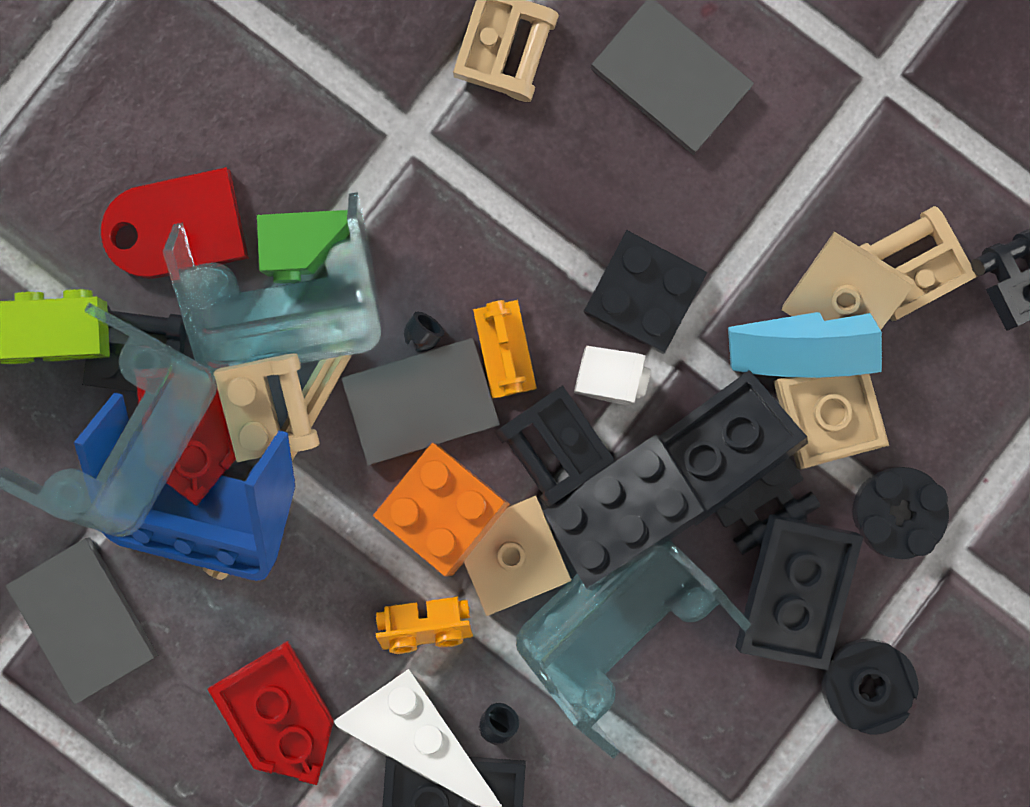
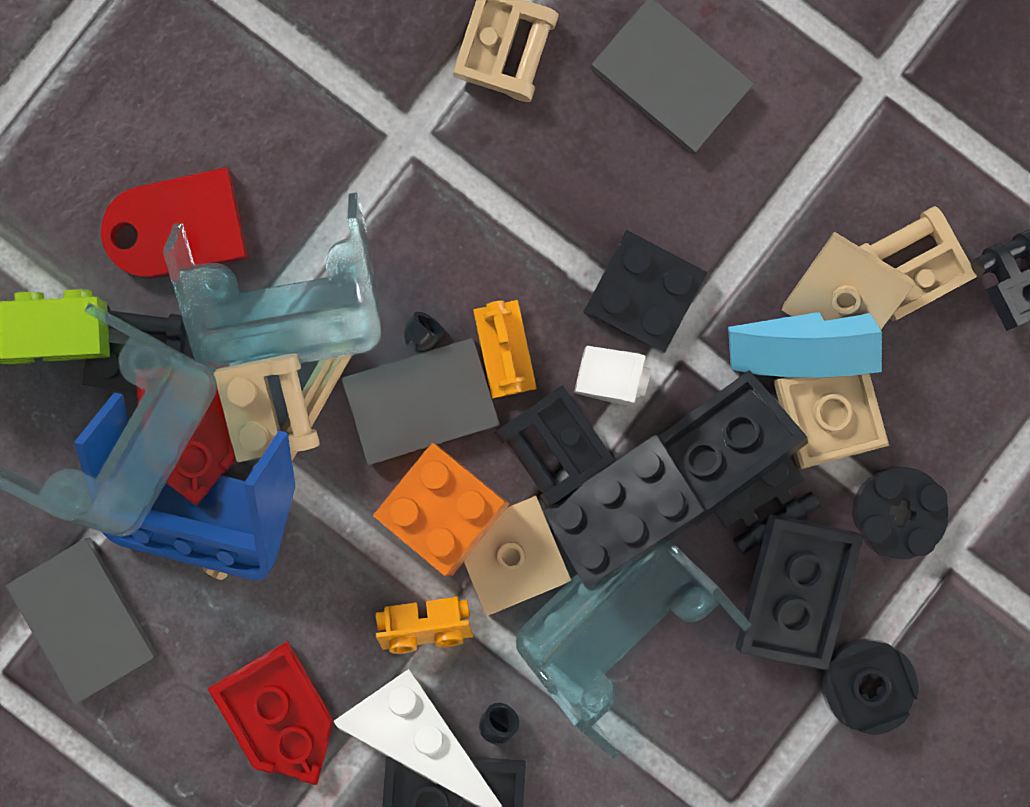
bright green slope [257,210,356,284] -> none

